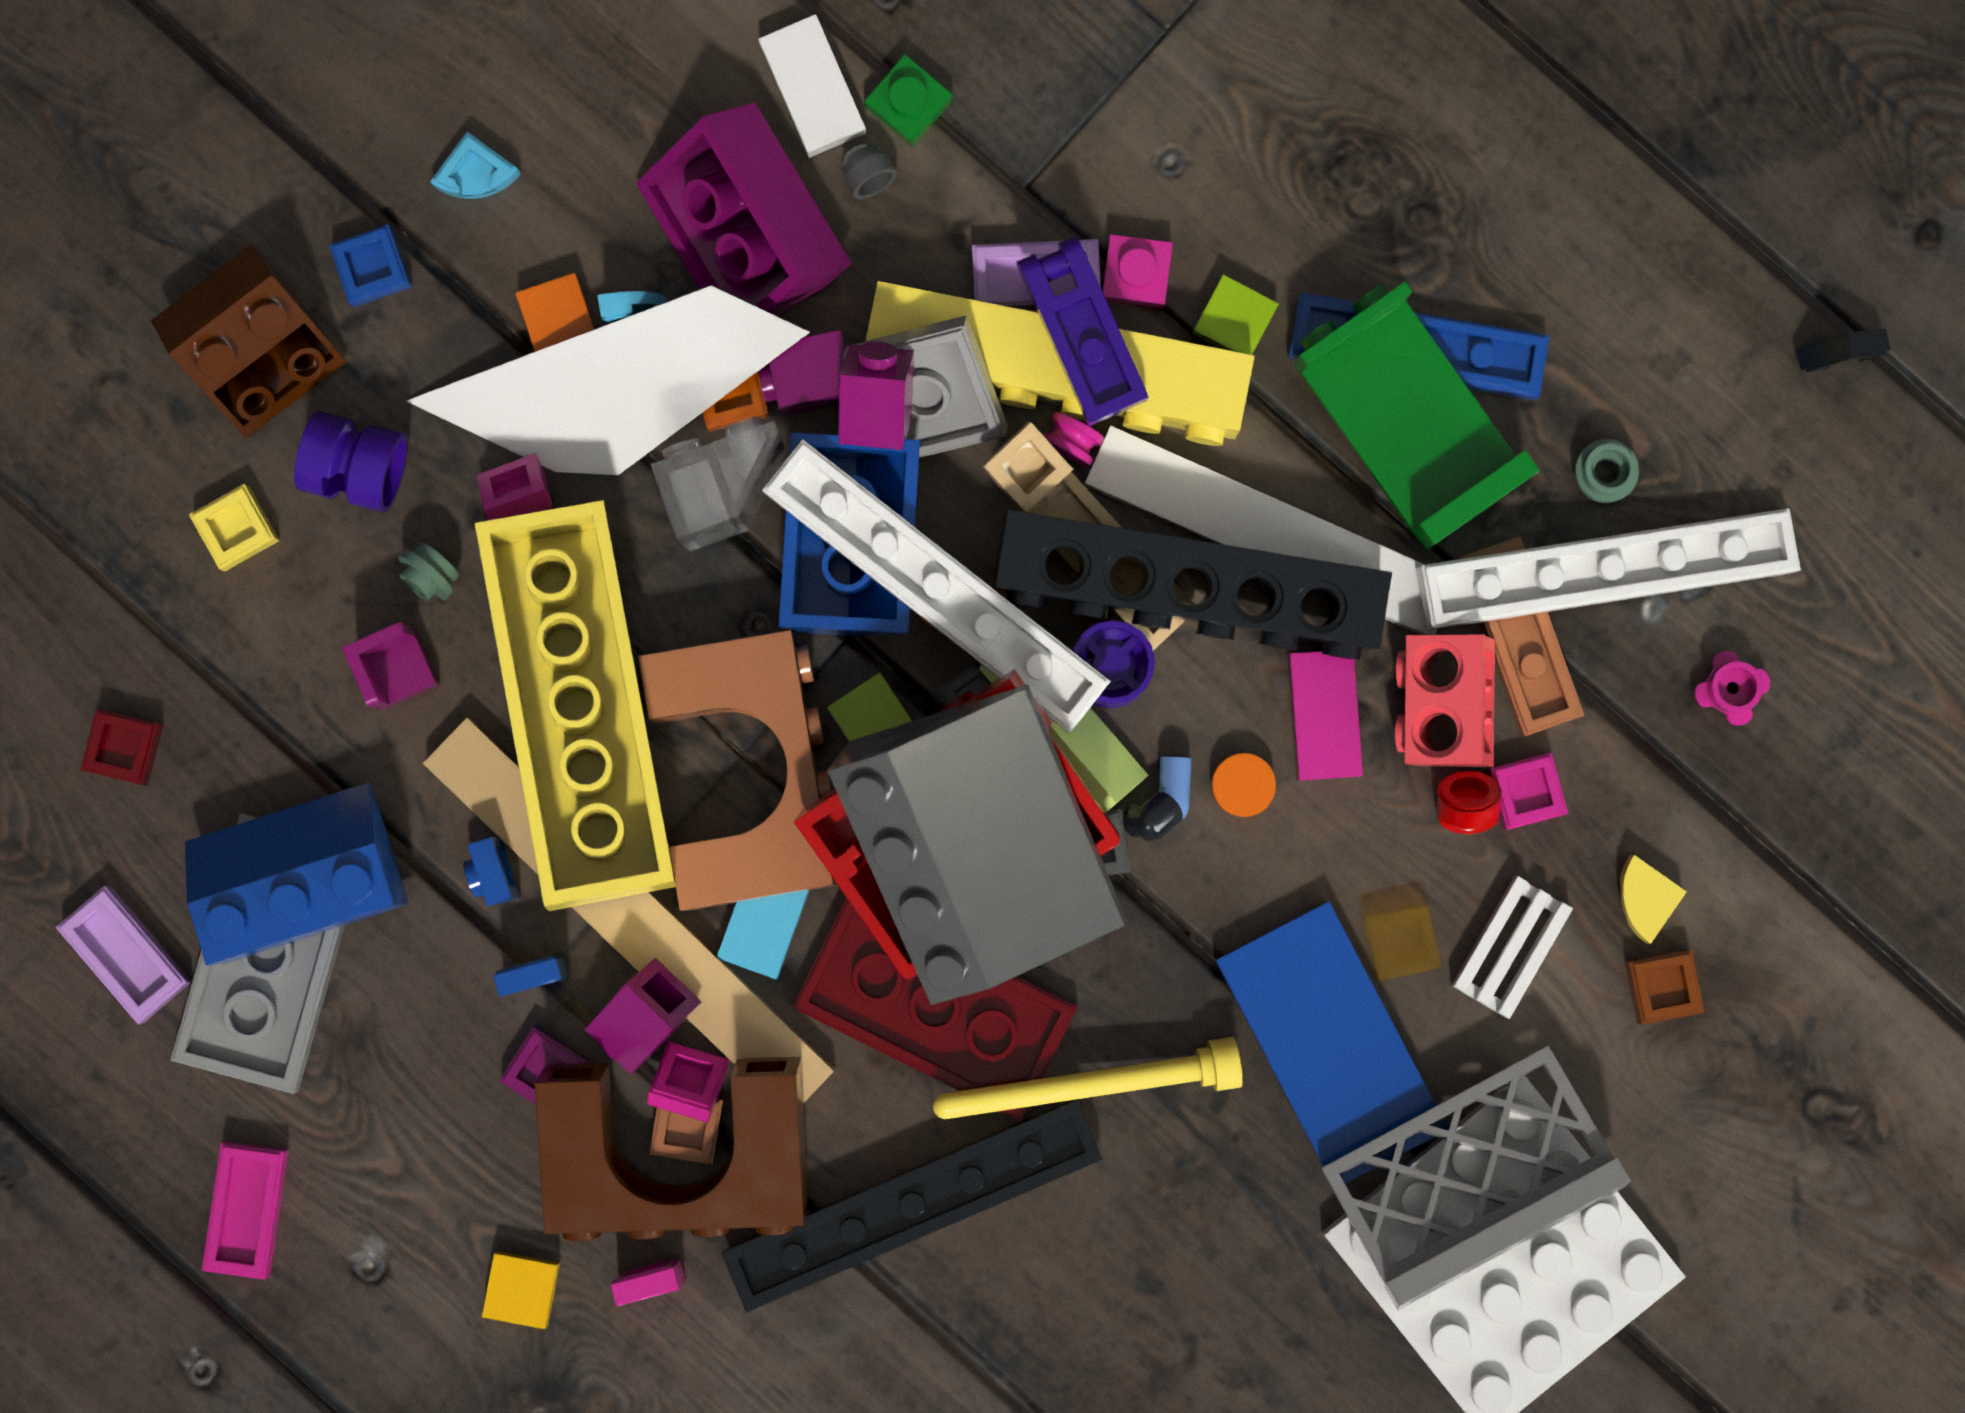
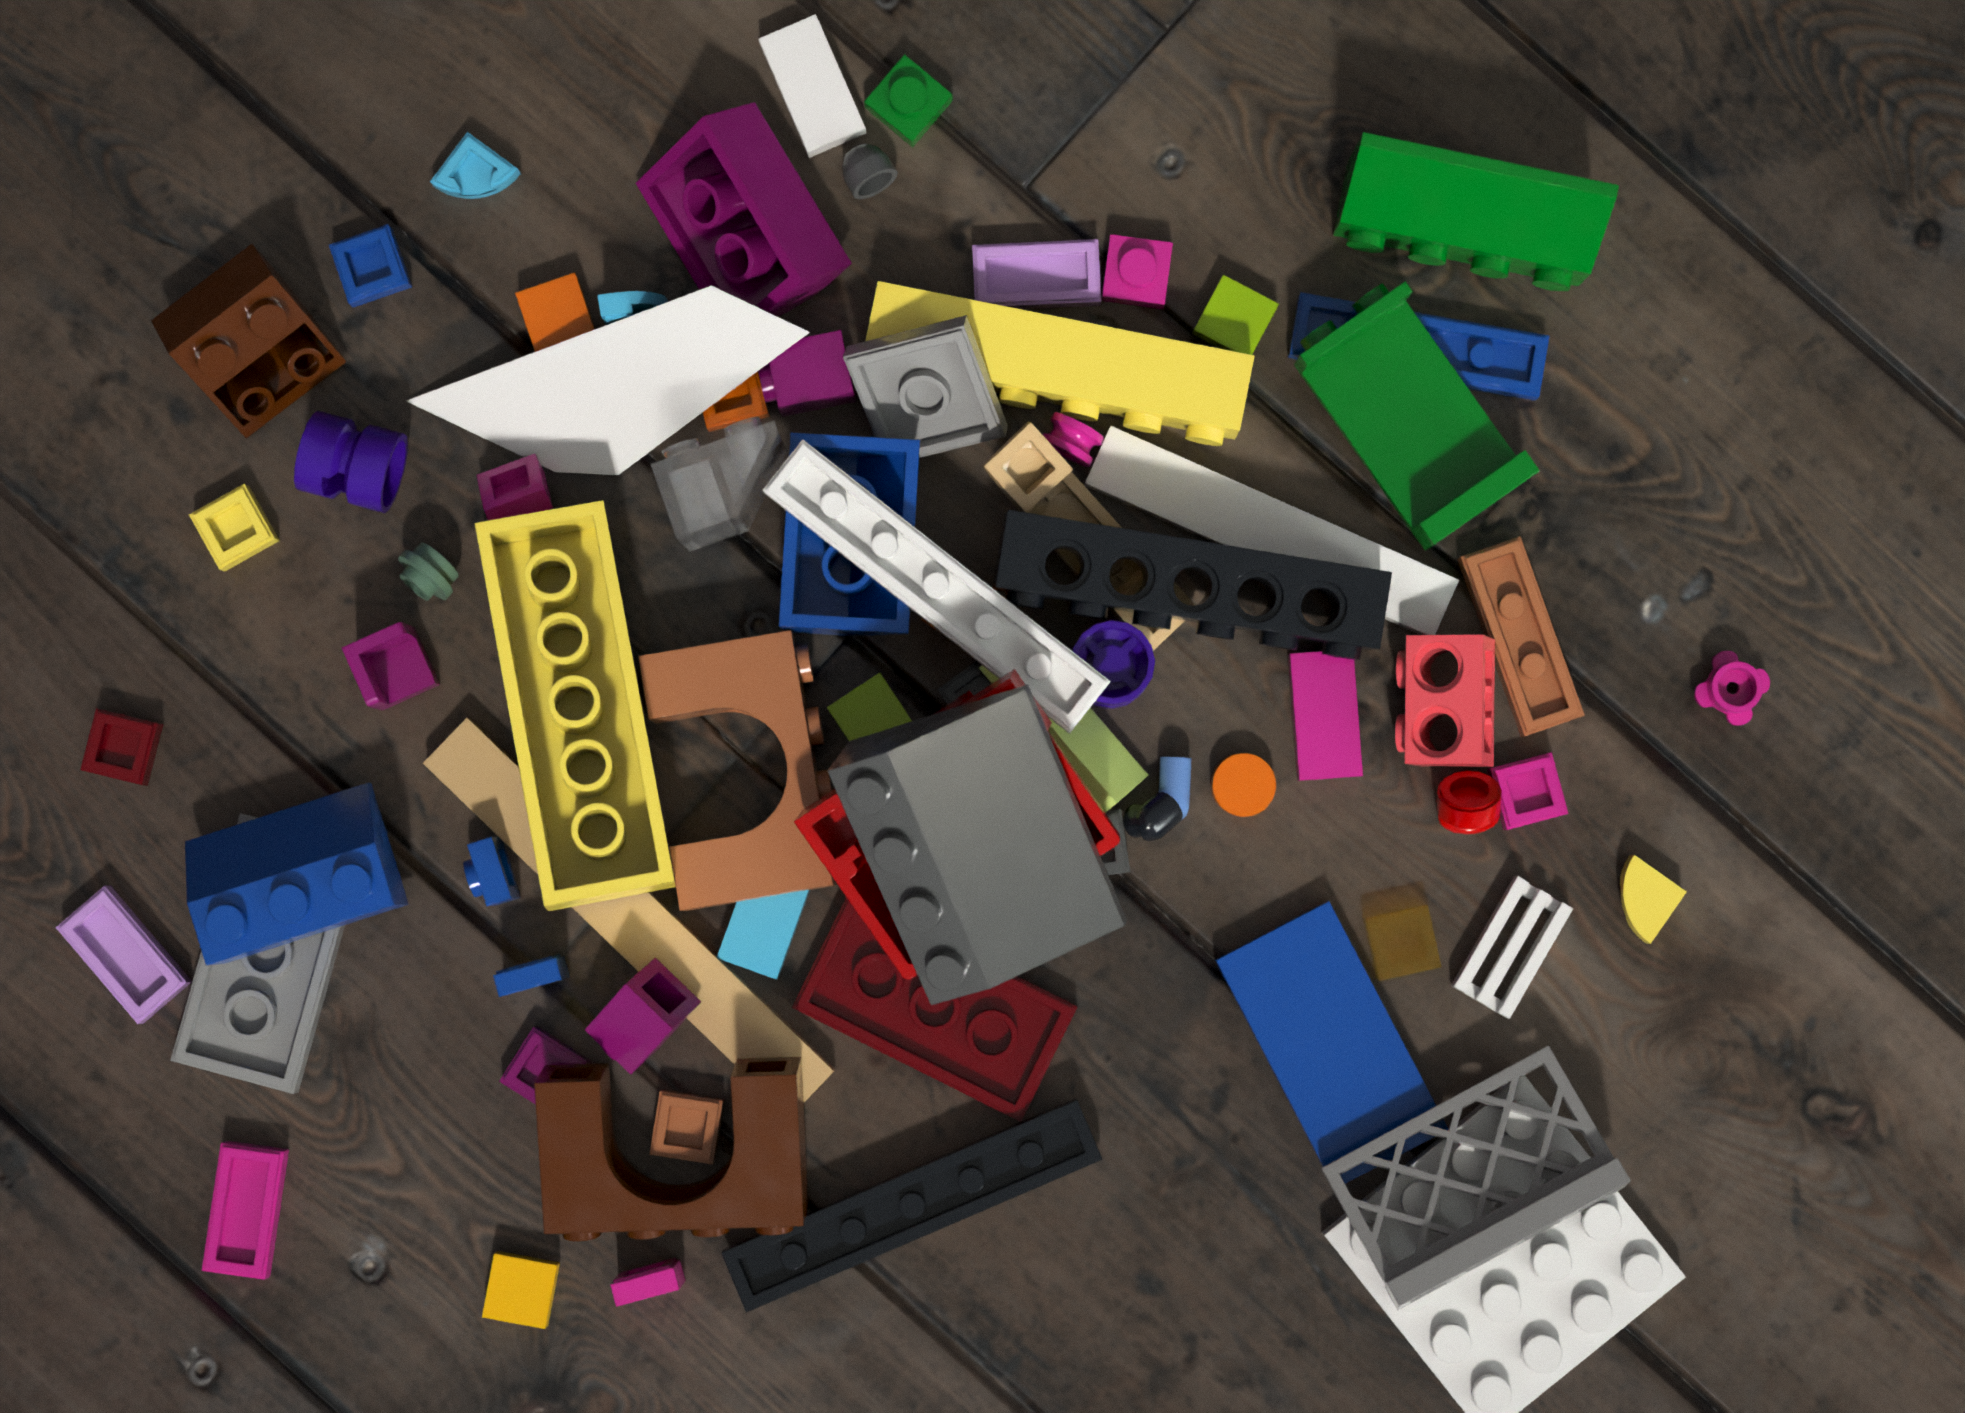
dark pink tile [647,1041,729,1123] -> none
magenta brick [838,342,914,450] -> none
light yellow piece [933,1037,1242,1119] -> none
dark purple plate [1016,236,1149,427] -> none
white tile [1416,508,1801,631] -> none
sand green plate [1574,439,1639,503] -> none
dark orange tile [1625,949,1705,1025] -> none
black tile [1796,329,1891,372] -> none
none -> green slope [1333,132,1619,291]

